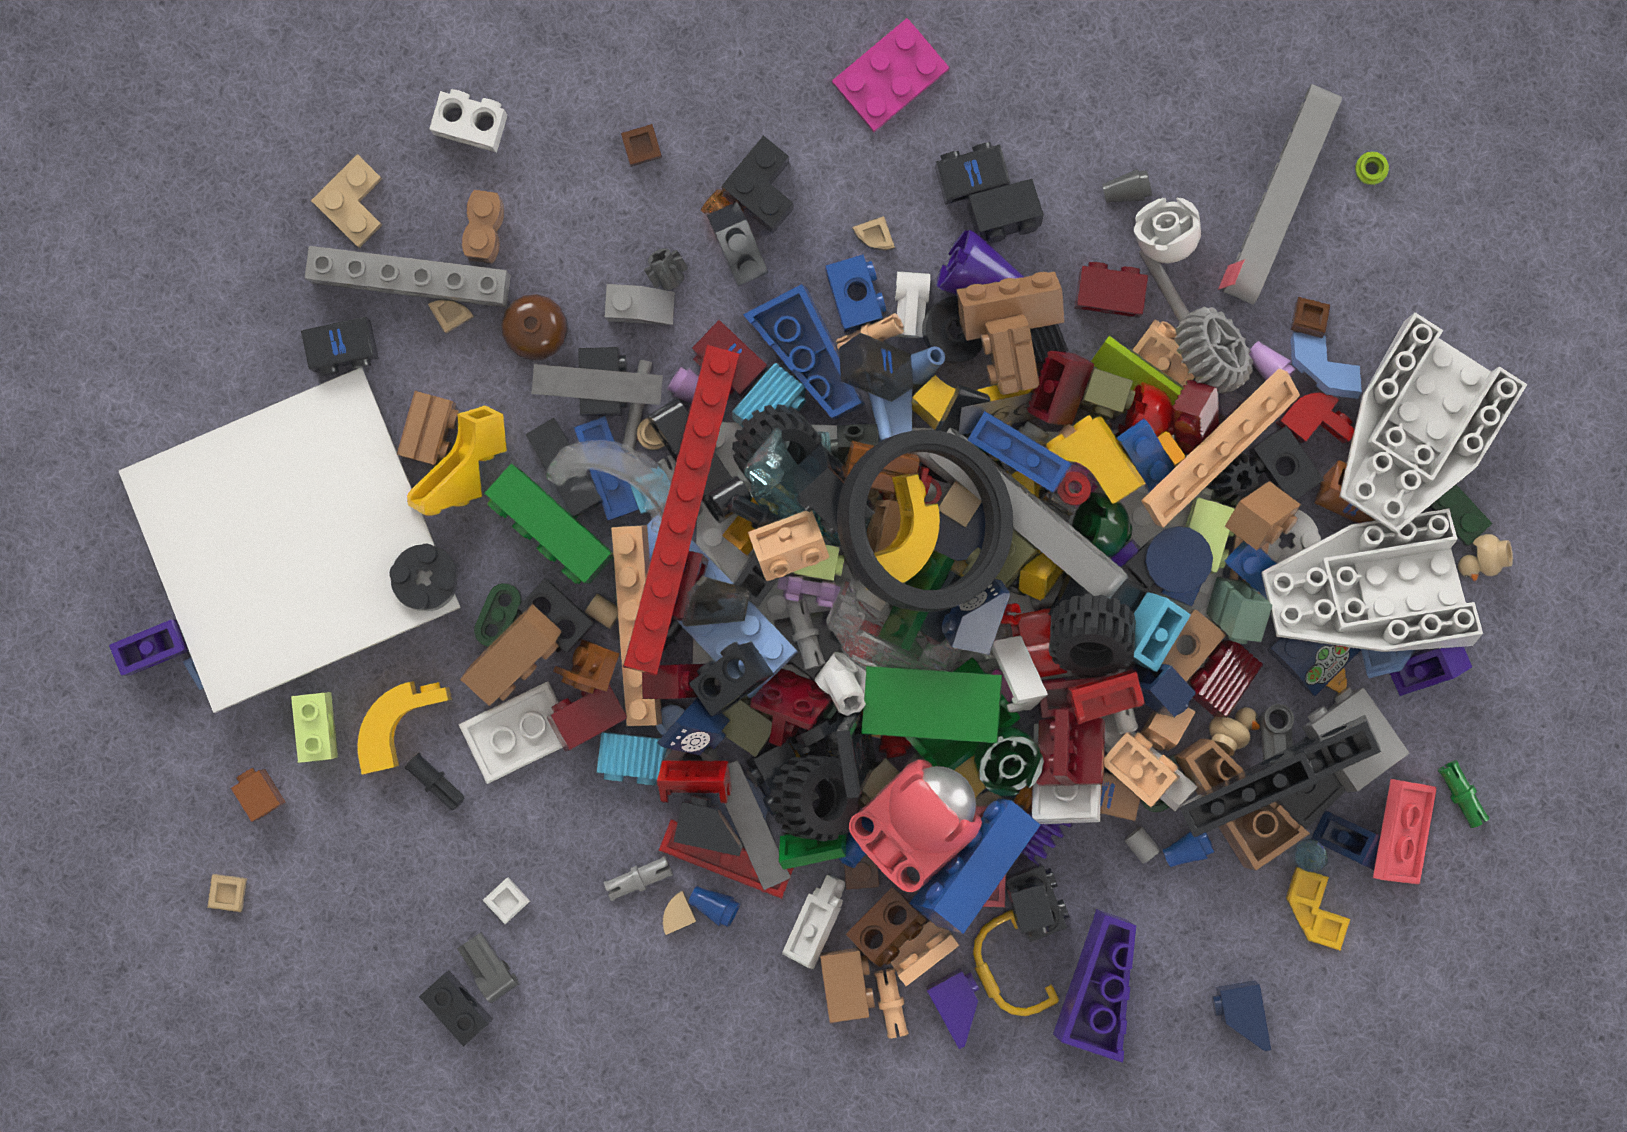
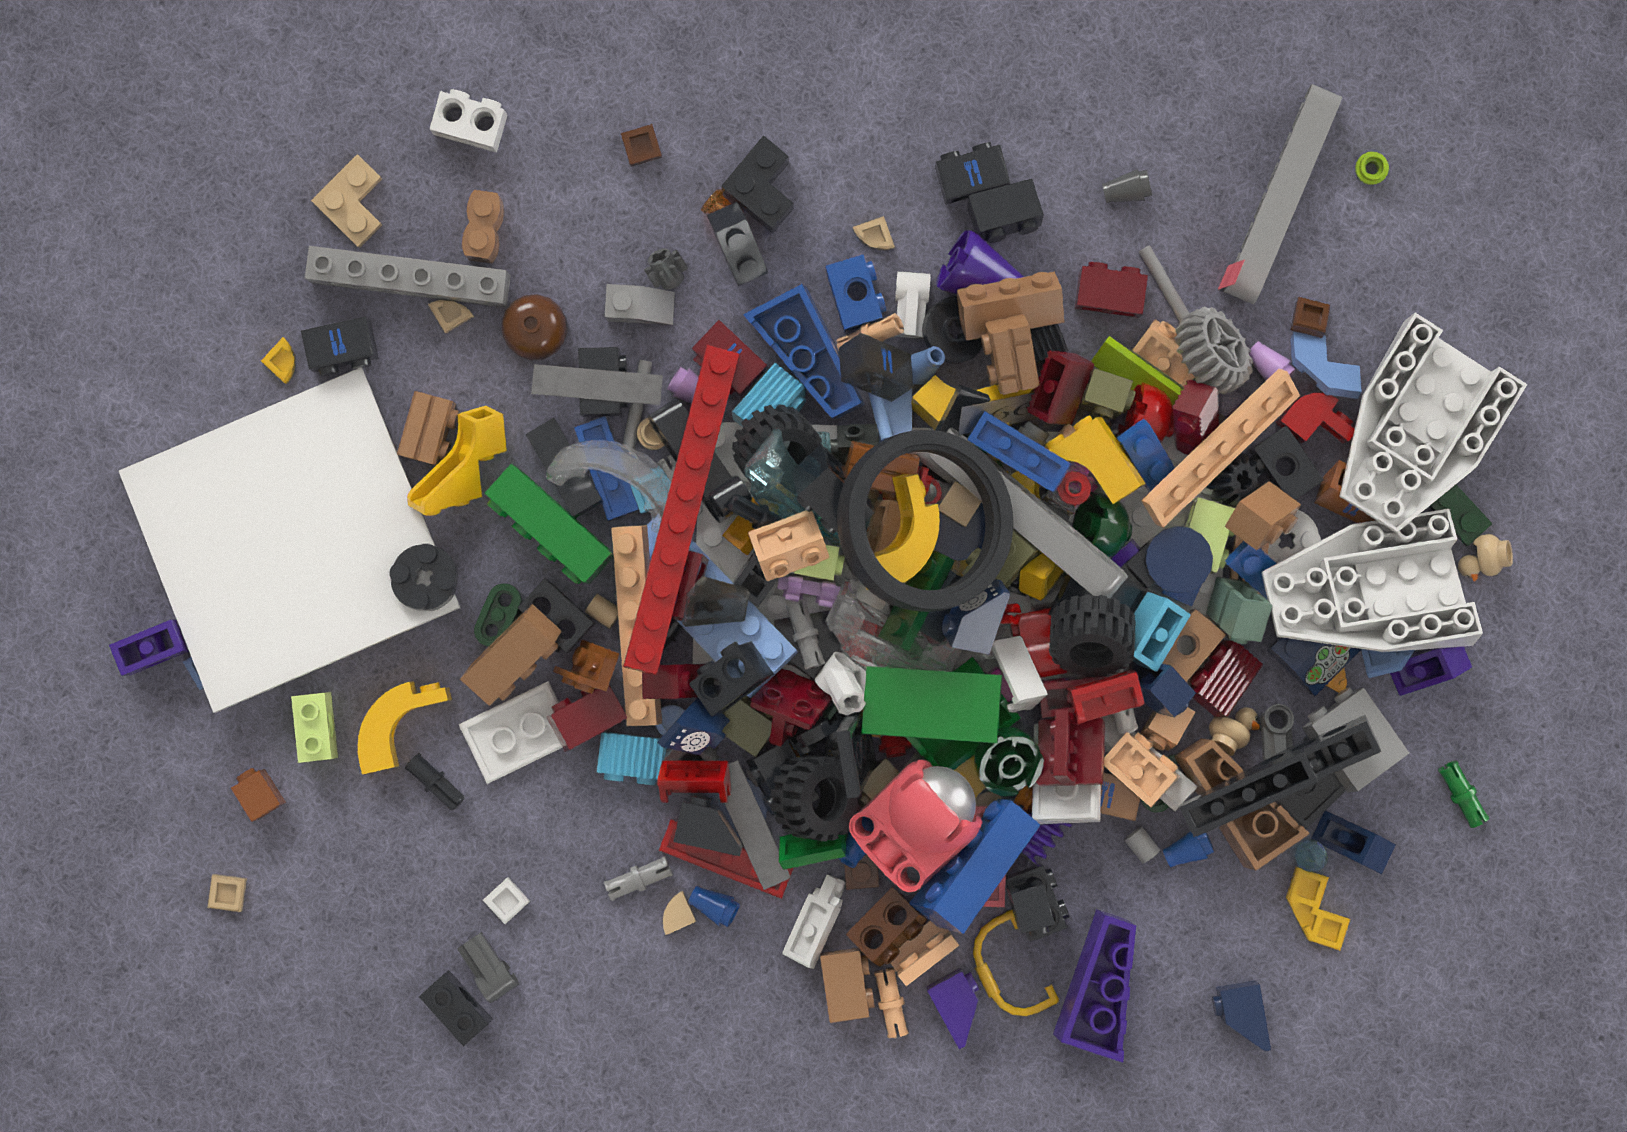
dark pink plate [832,18,950,132] -> none
white cylinder [1134,198,1201,263] -> none
light orange tile [1157,432,1186,468] -> none
coral tile [1373,779,1437,884] -> none
none -> yellow tile [261,337,295,384]

